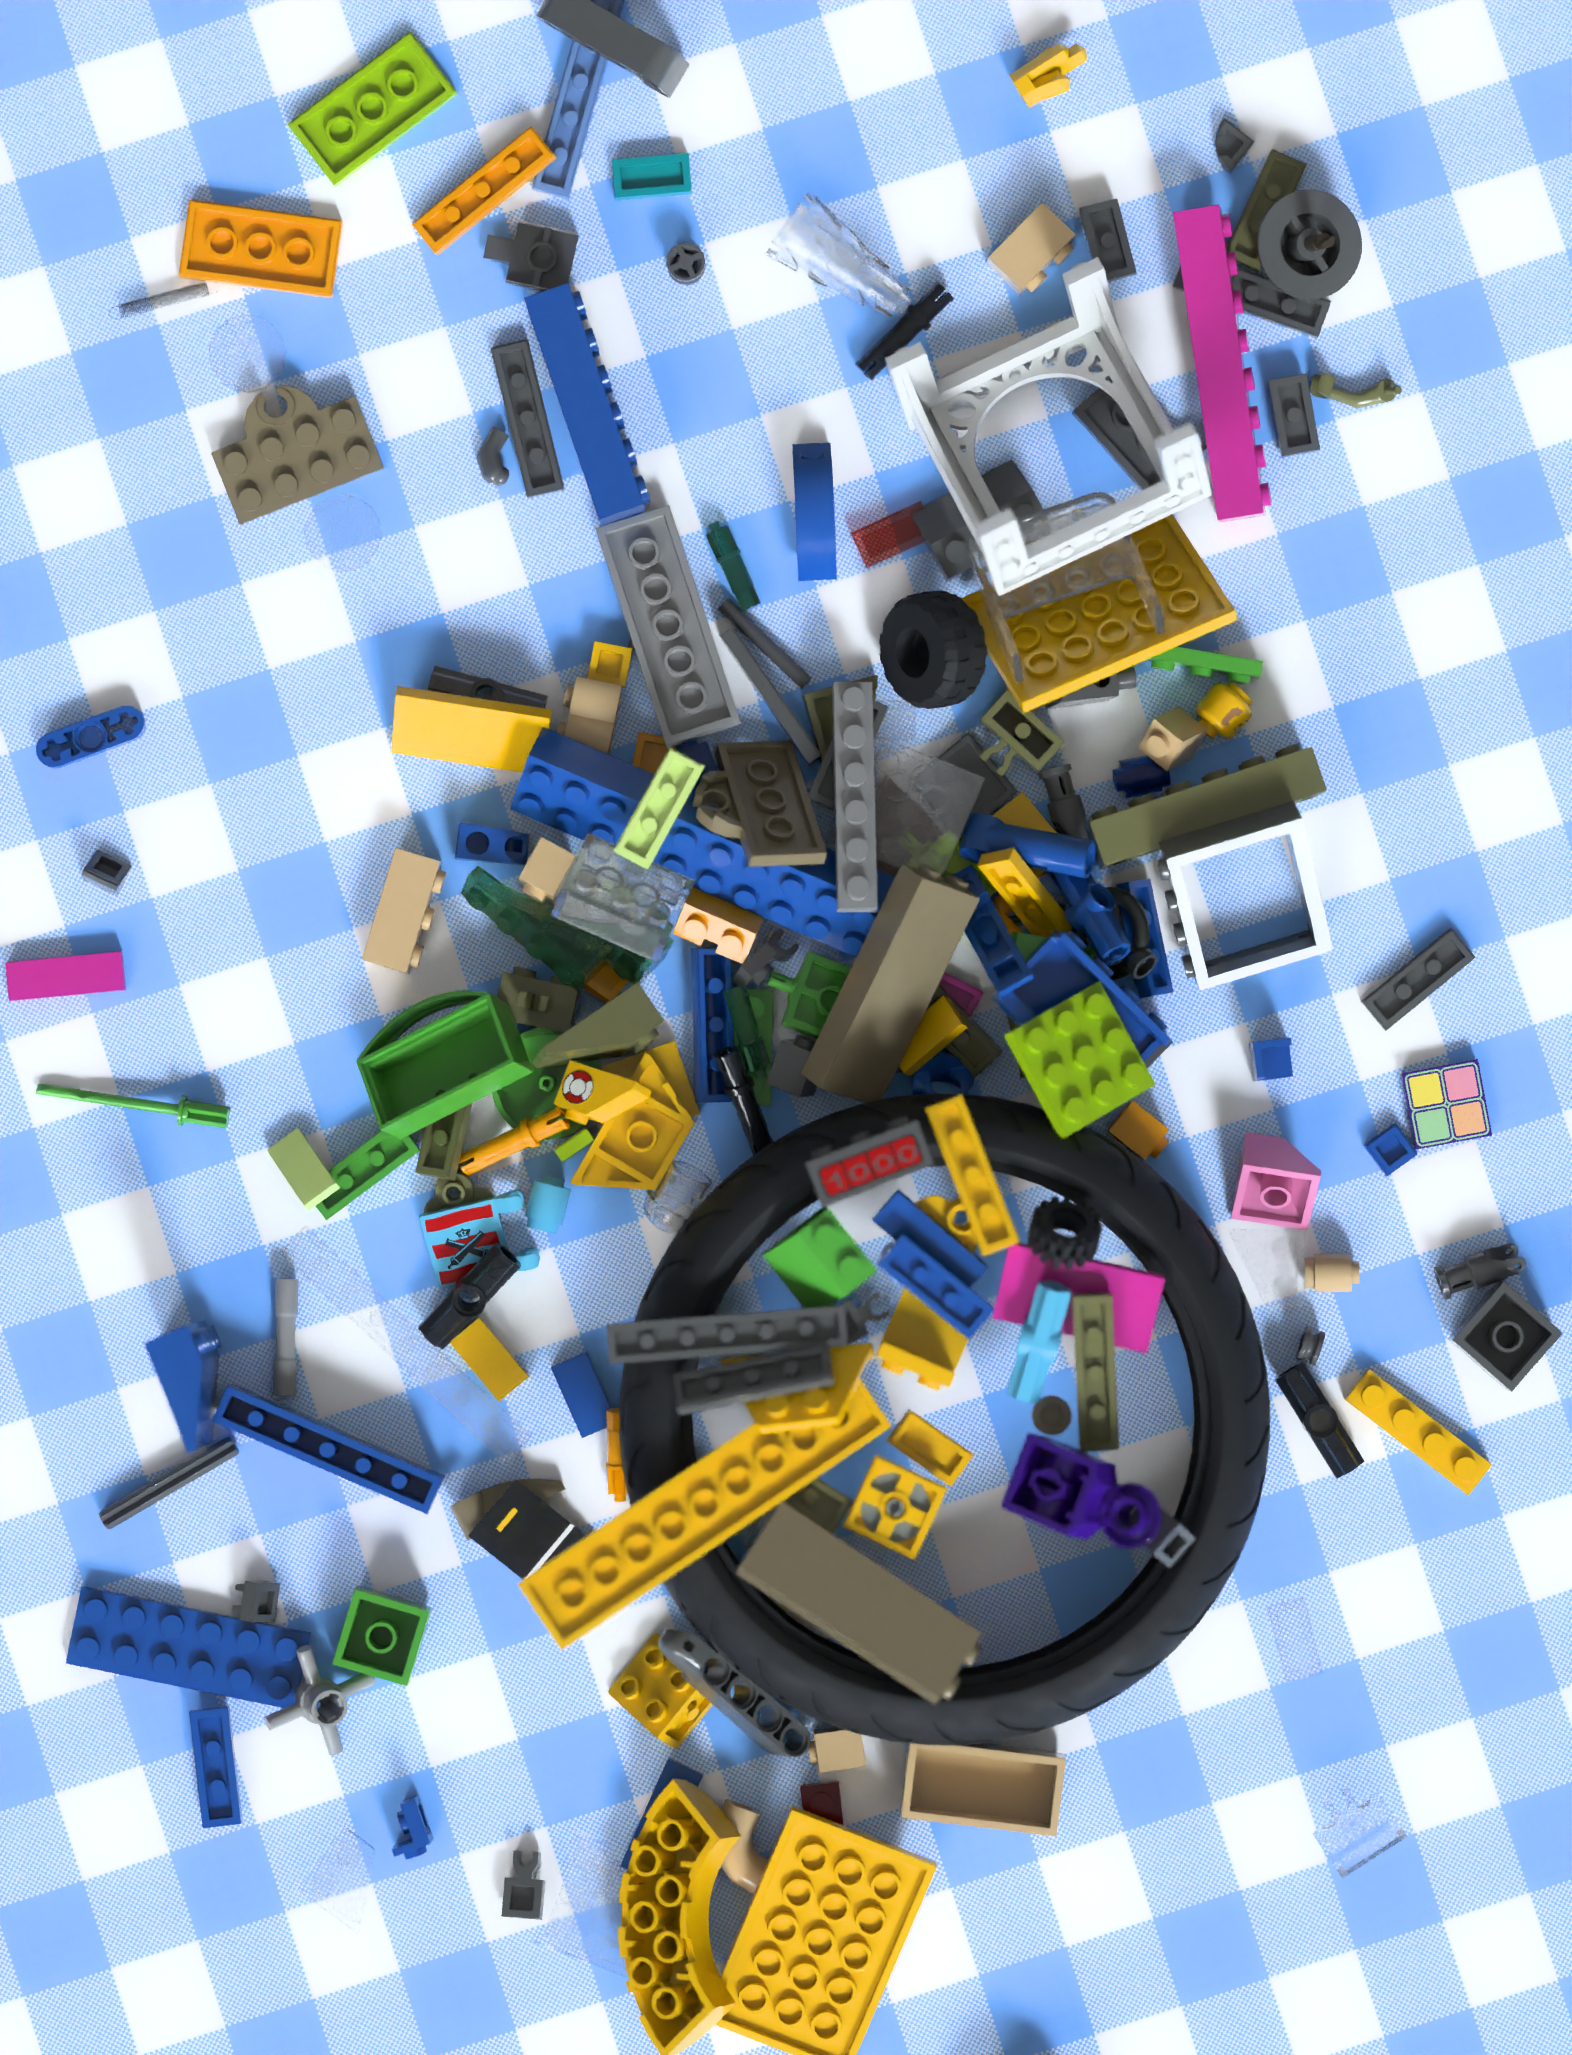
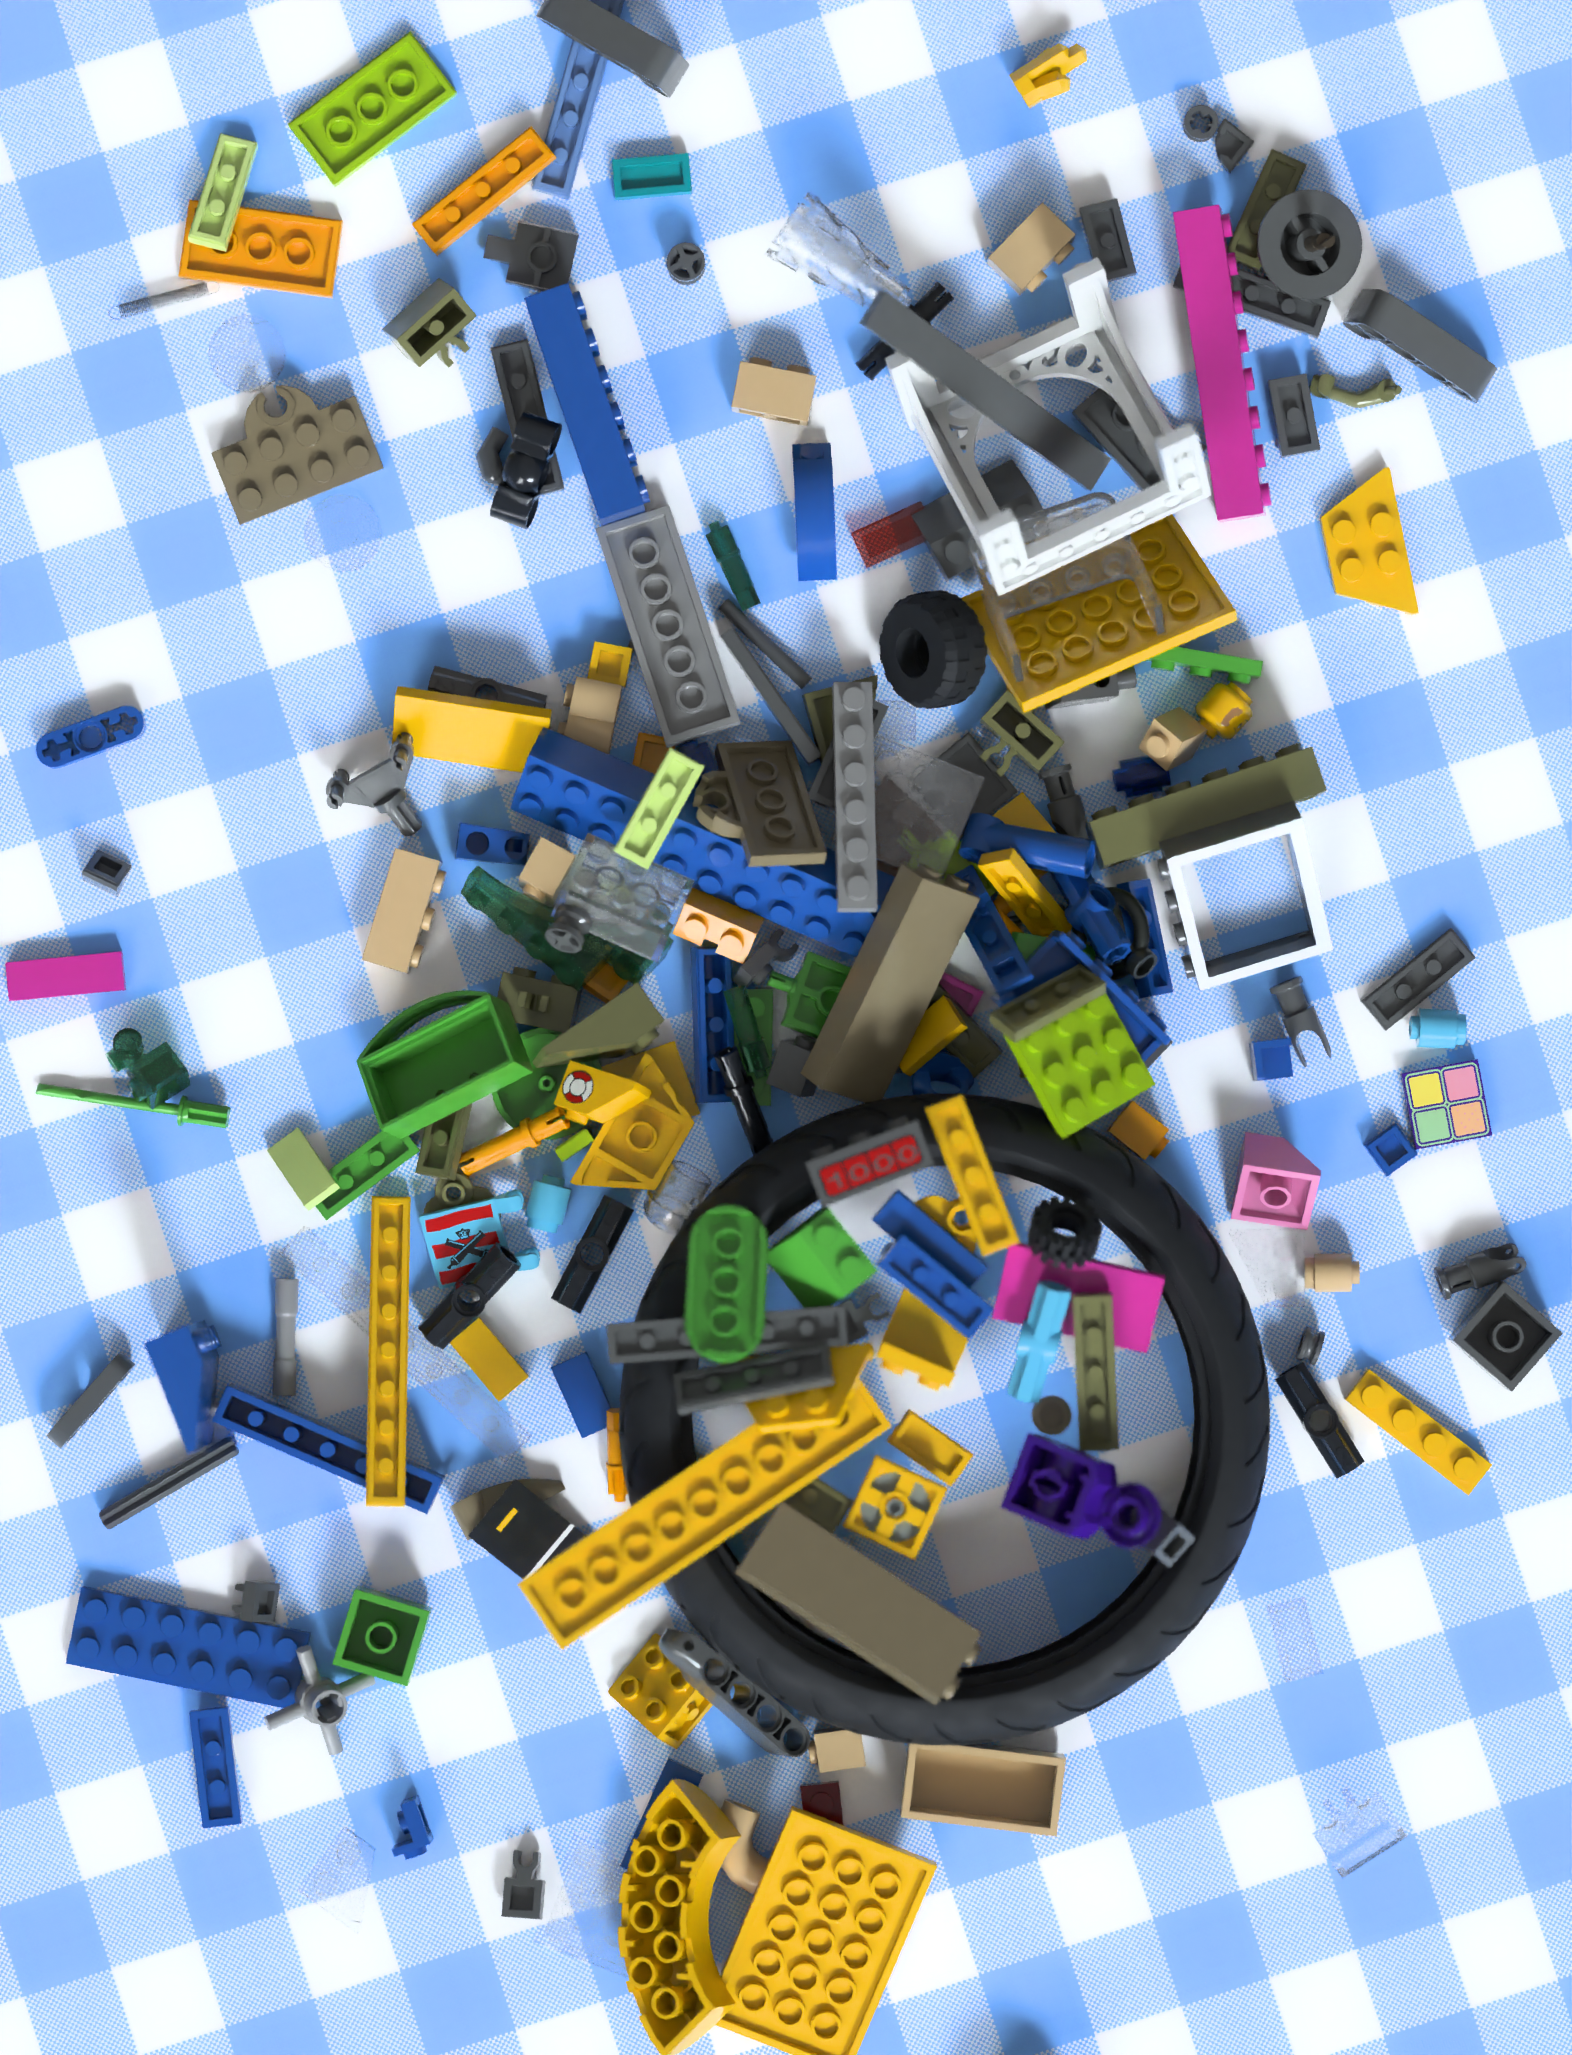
none -> dark grey beam [46,1352,136,1449]
none -> clear green brick [105,1028,190,1110]
none -> yellowish green tile [188,133,258,252]
none -> axle [325,732,422,836]
none -> yellow tile [365,1196,411,1507]
none -> olive brick [382,278,477,368]
none -> black piece [490,411,562,530]
none -> dark grey wheel [545,904,593,953]
none -> black piece [551,1194,634,1314]
none -> bright green tile [685,1204,769,1363]
none -> tan brick [731,357,817,427]
none -> dark grey tile [859,290,1112,491]
none -> olive tile [989,964,1106,1043]
none -> dark grey bush [1183,105,1219,143]
none -> dark grey piece [1269,975,1332,1068]
none -> yellow wing [1319,467,1419,615]
none -> dark grey beam [1342,289,1497,403]
none -> medium azure brick [1409,1008,1467,1049]

